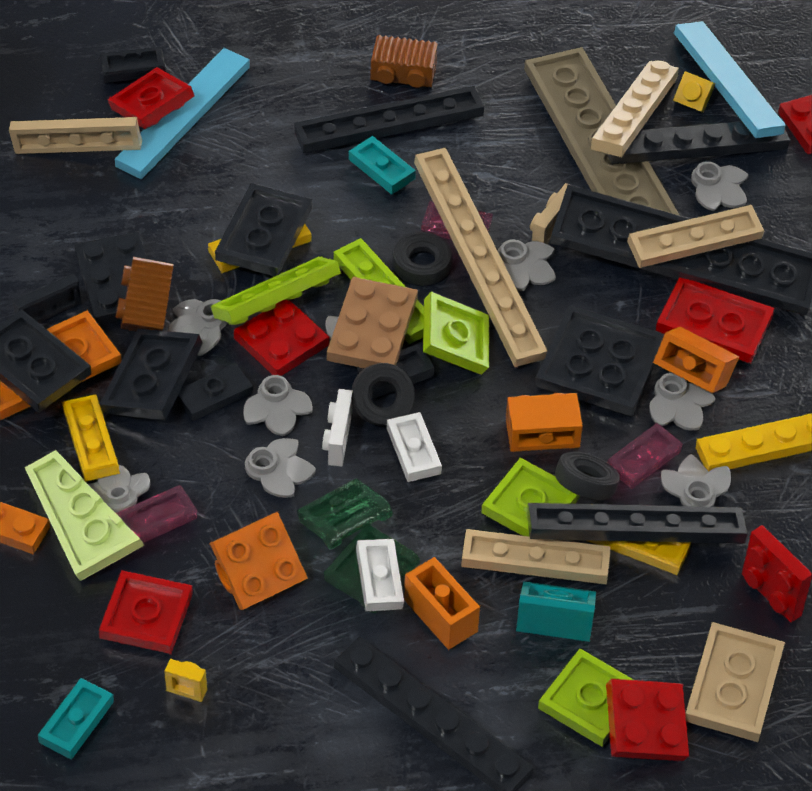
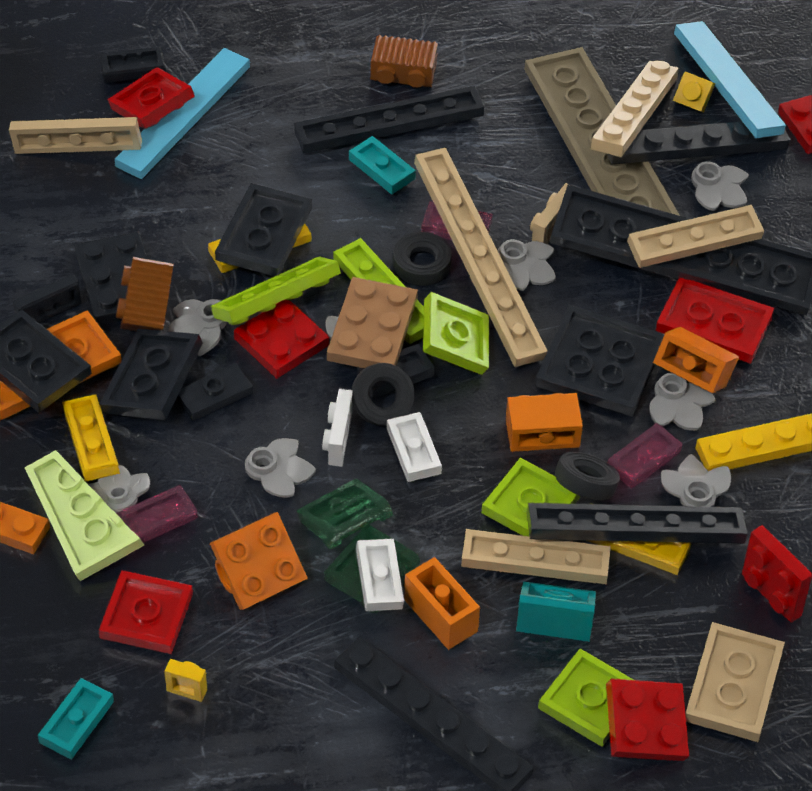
light grey plate [243,375,312,436] -> none

